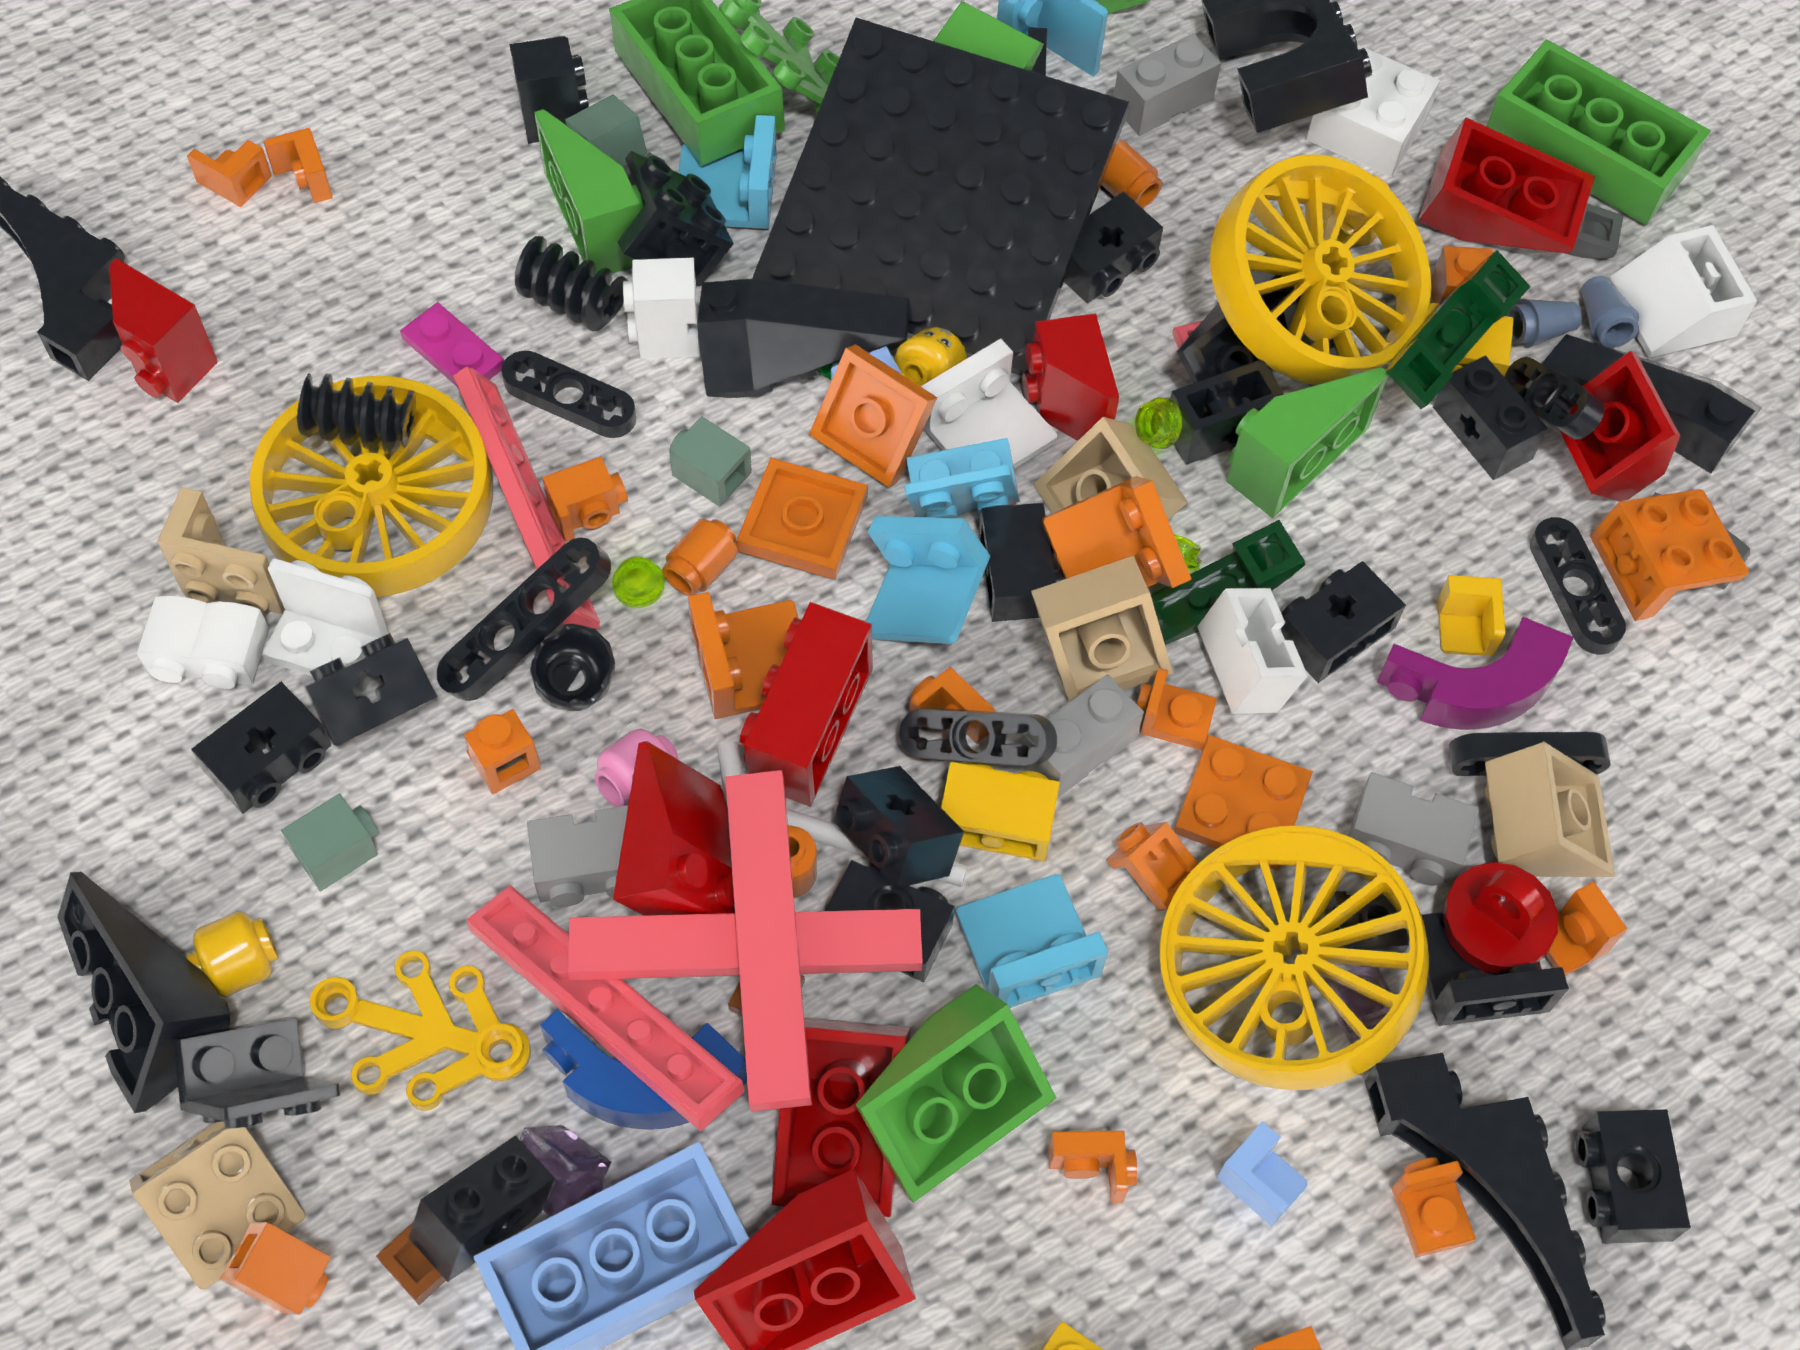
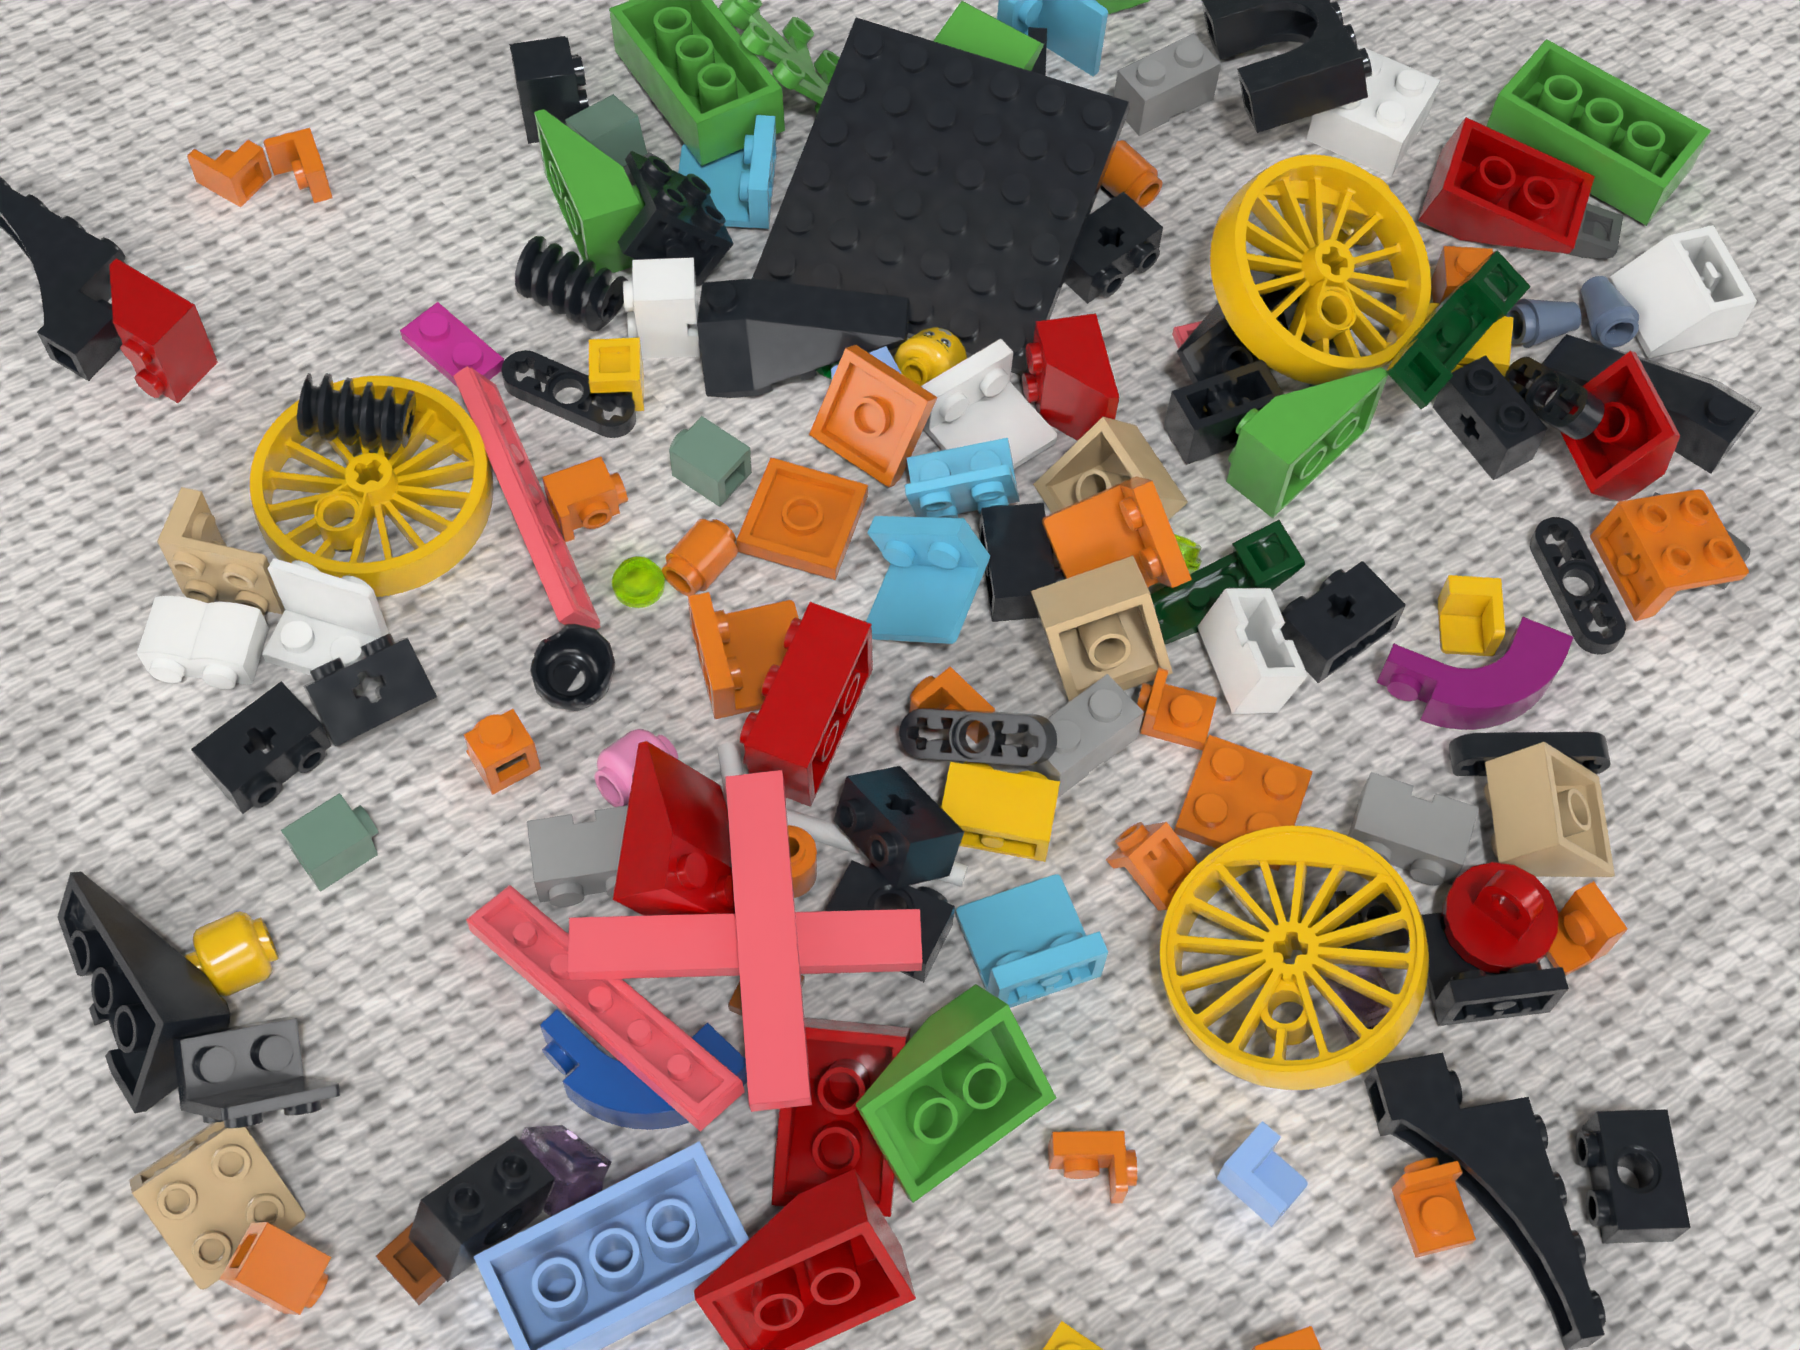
yellow plant [309,950,531,1111] -> none
black beam [437,537,611,701] -> none
clear neon green plate [1135,397,1182,449] -> none
none -> yellow panel [589,337,644,411]

